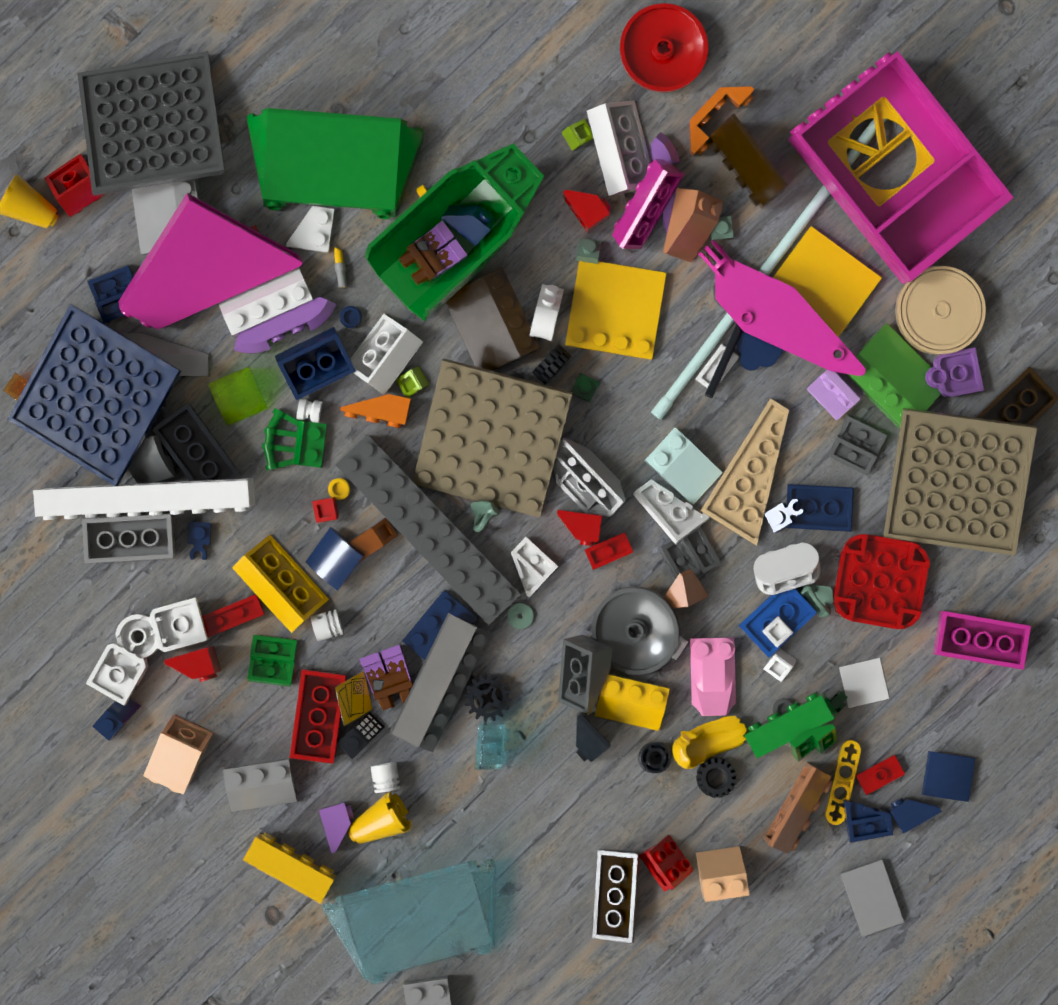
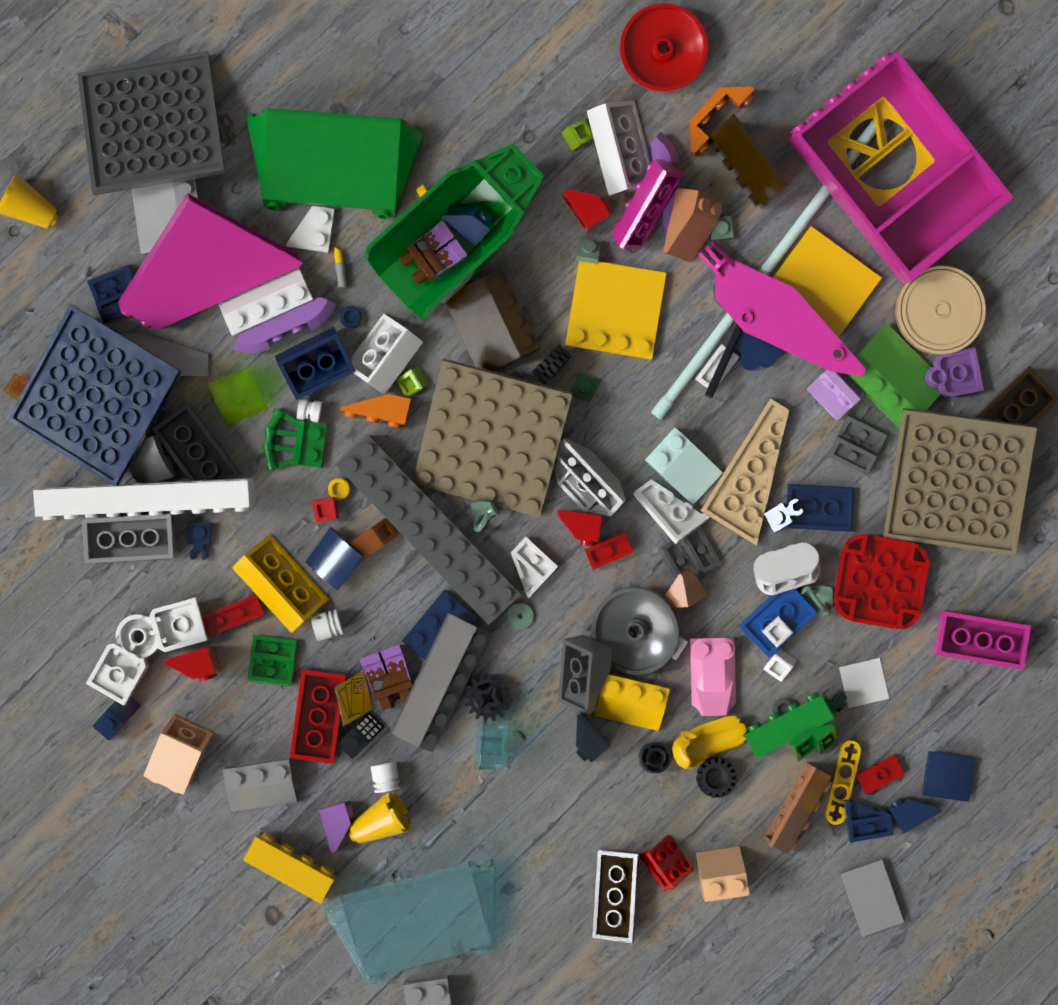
red slope [44,153,104,217] -> none
white brick [530,284,564,341] -> none

